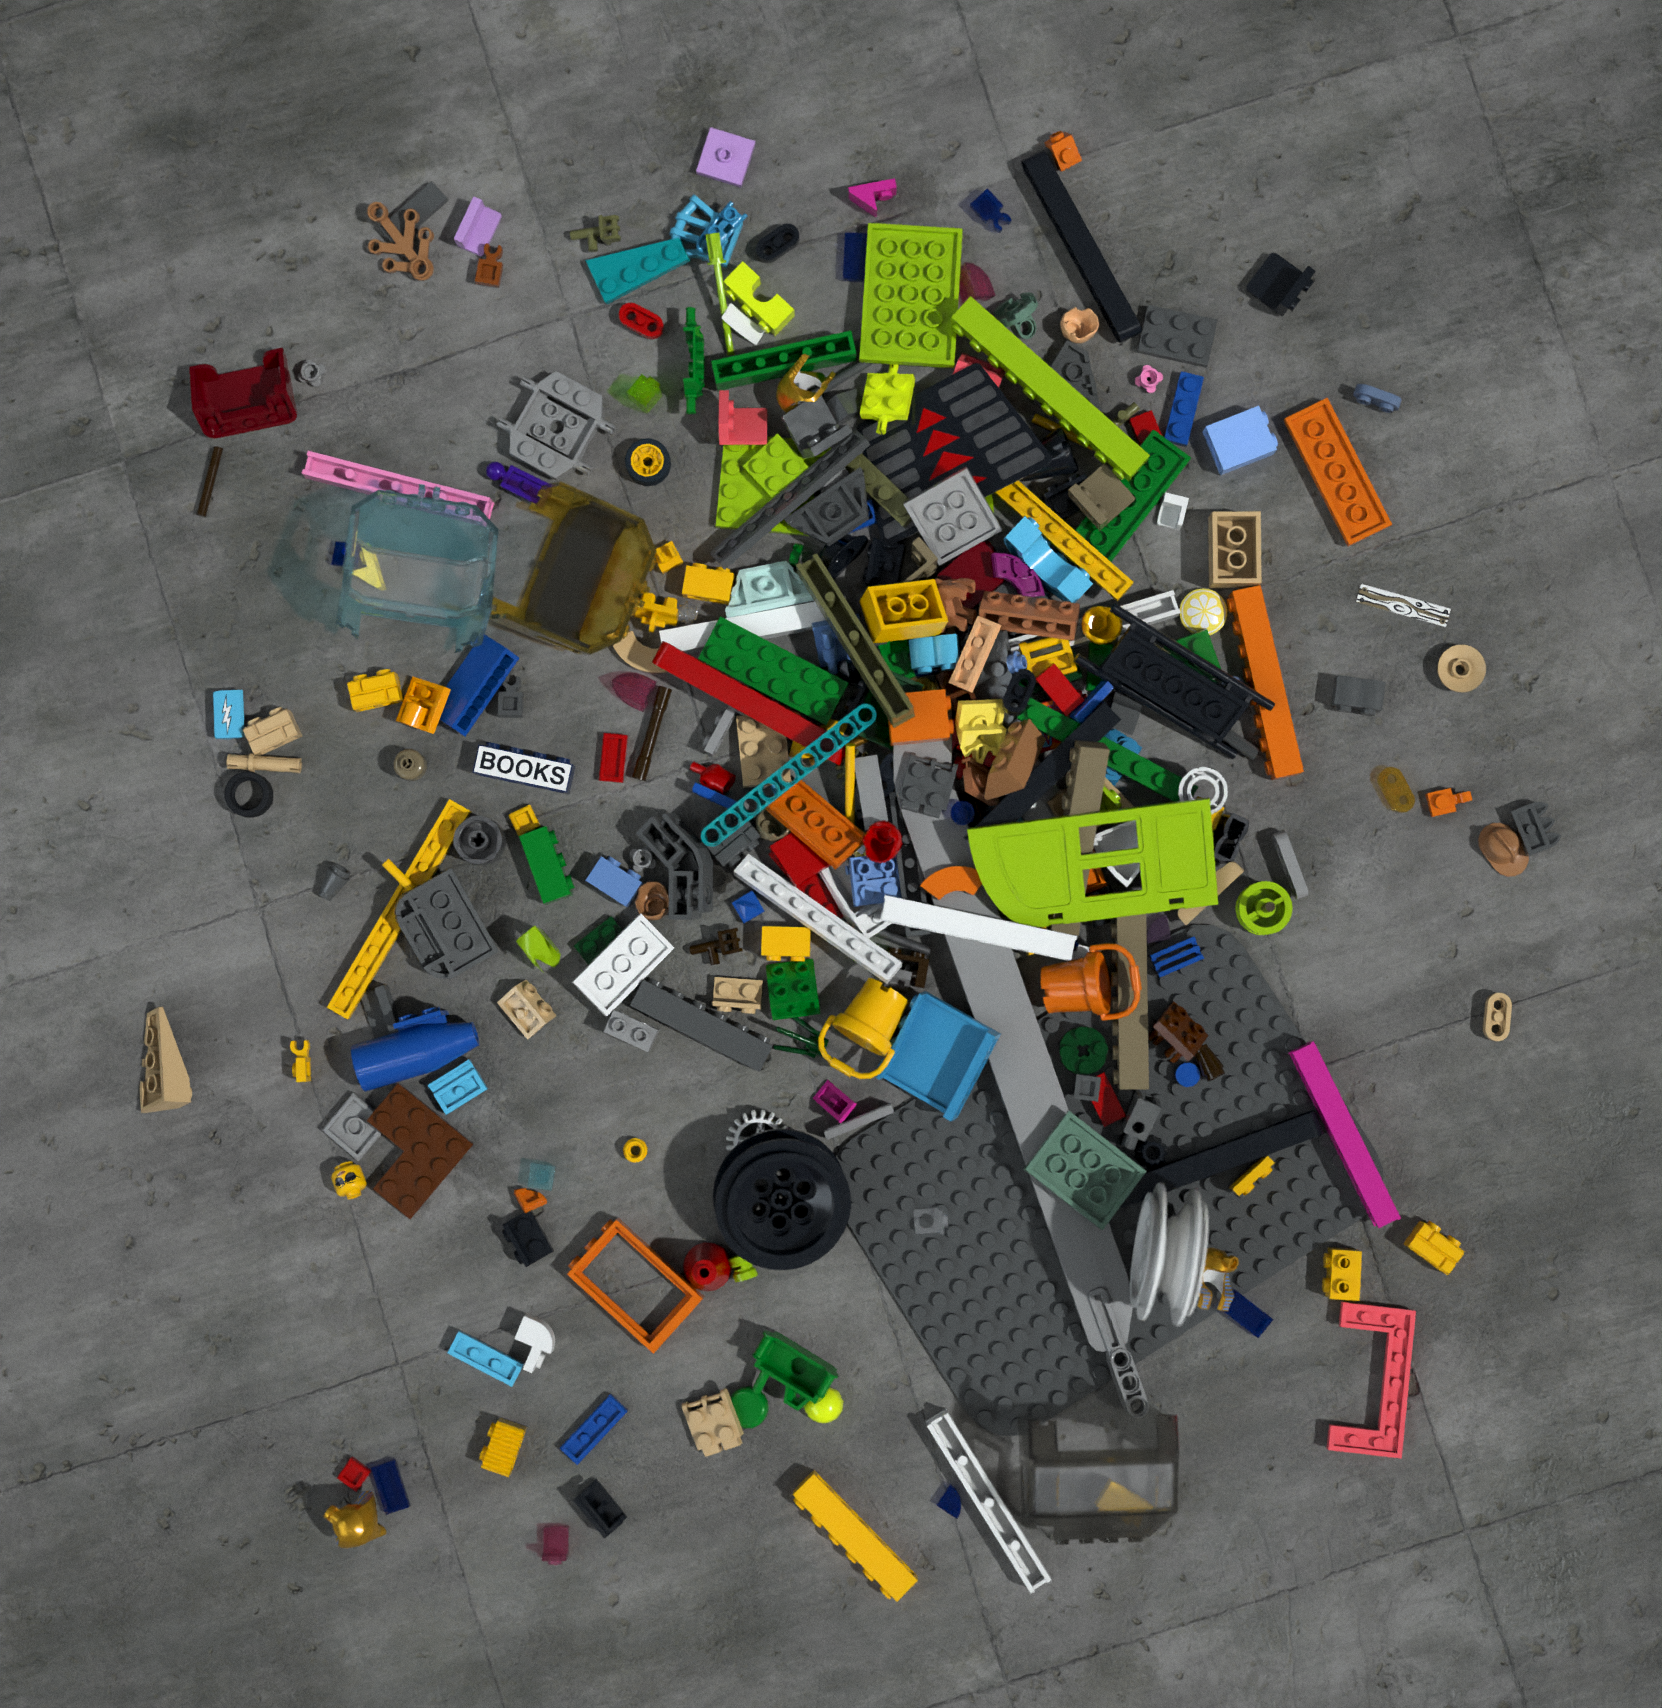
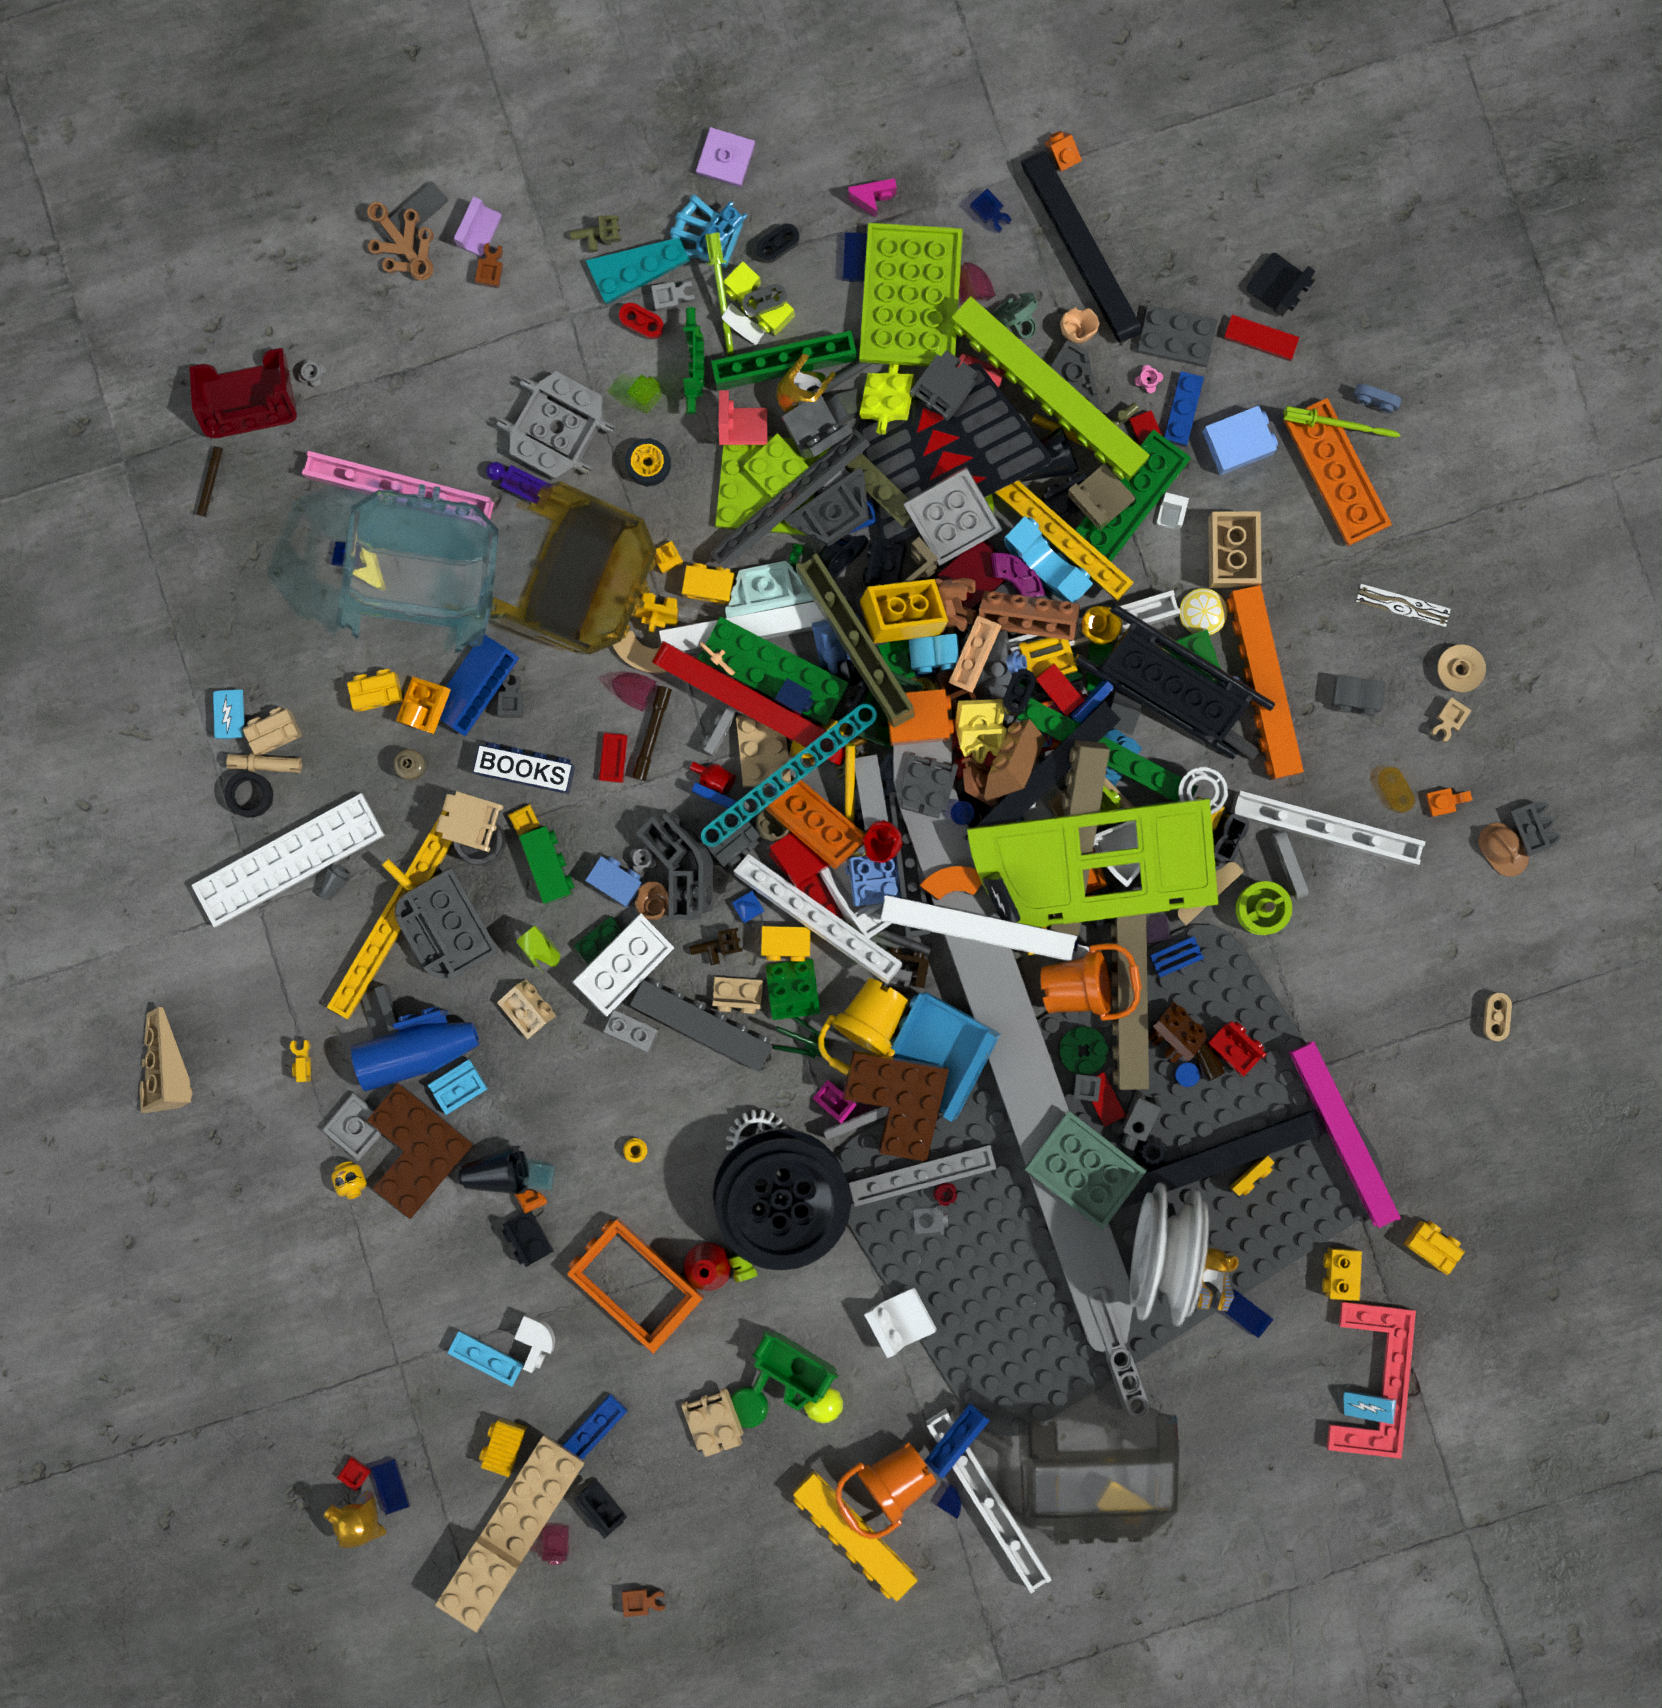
none -> white plate [191,793,385,928]
none -> tan plate [435,791,503,852]
none -> tan bracket [435,1435,585,1633]
none -> black cone [458,1145,529,1194]
none -> dark orange plate [622,1588,666,1617]
none -> light grey plate [651,282,695,311]
none -> light nougat piece [699,642,735,675]
none -> dark grey beam [742,284,787,317]
none -> dark blue brick [775,678,814,716]
none -> orange piece [836,1442,937,1539]
none -> reddish brown plate [842,1050,949,1162]
none -> light grey plate [849,1145,996,1207]
none -> white bracket [864,1288,937,1358]
none -> dark grey plate [910,350,977,421]
none -> blue plate [924,1403,990,1478]
none -> dark red plate [933,1183,957,1206]
none -> black slope [982,871,1021,922]
none -> red bracket [1206,1021,1267,1077]
none -> red tile [1223,314,1300,361]
none -> white tile [1230,791,1425,867]
none -> lime piece [1283,406,1401,437]
none -> medium azure slope [1344,1390,1396,1424]
none -> tan plate [1431,697,1472,743]

